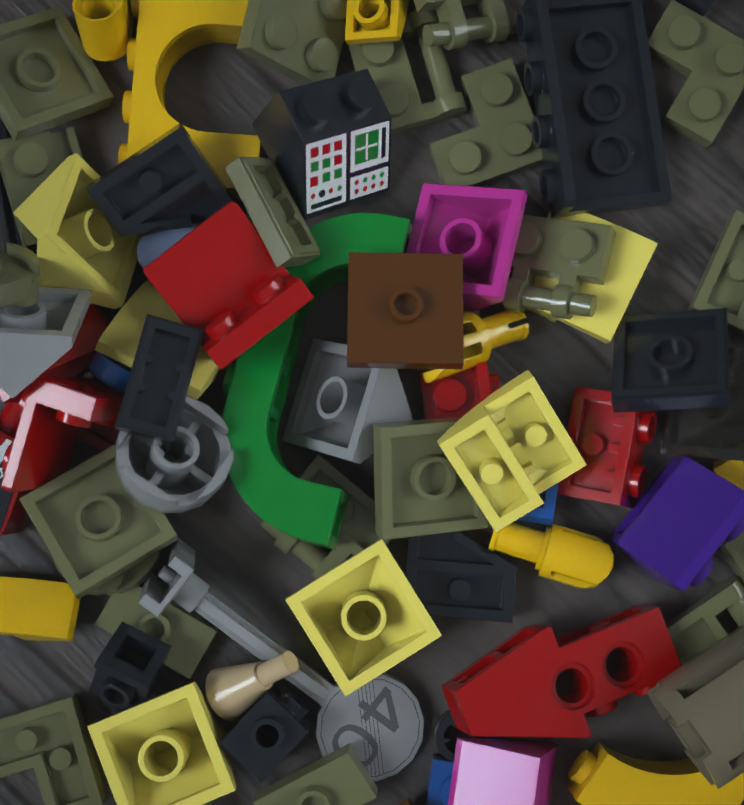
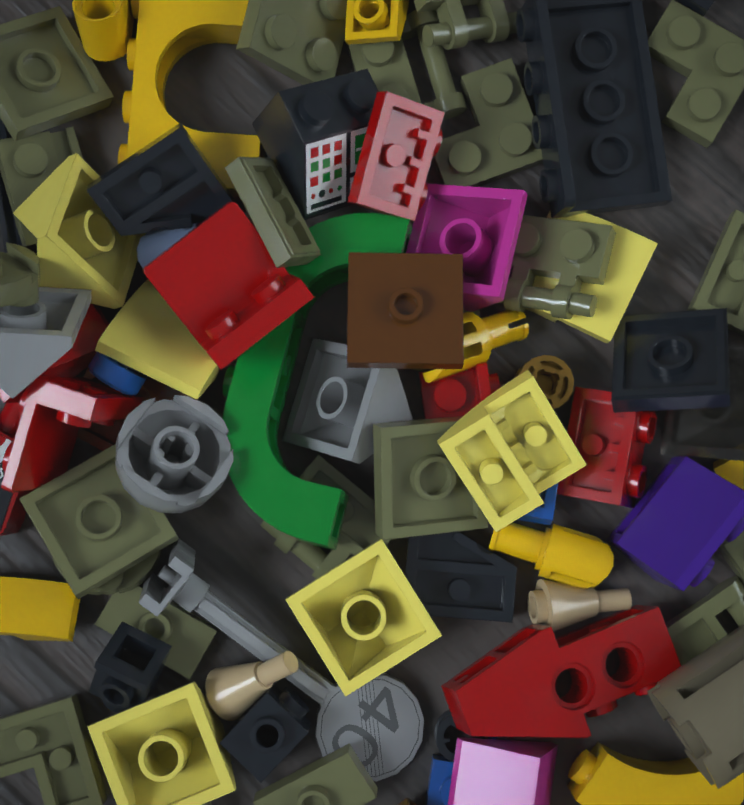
black plate [114,314,204,444] -> none
none -> bracket [347,91,445,221]
none -> pearl gold wheel [513,355,574,409]
none -> tan cone [528,579,632,632]

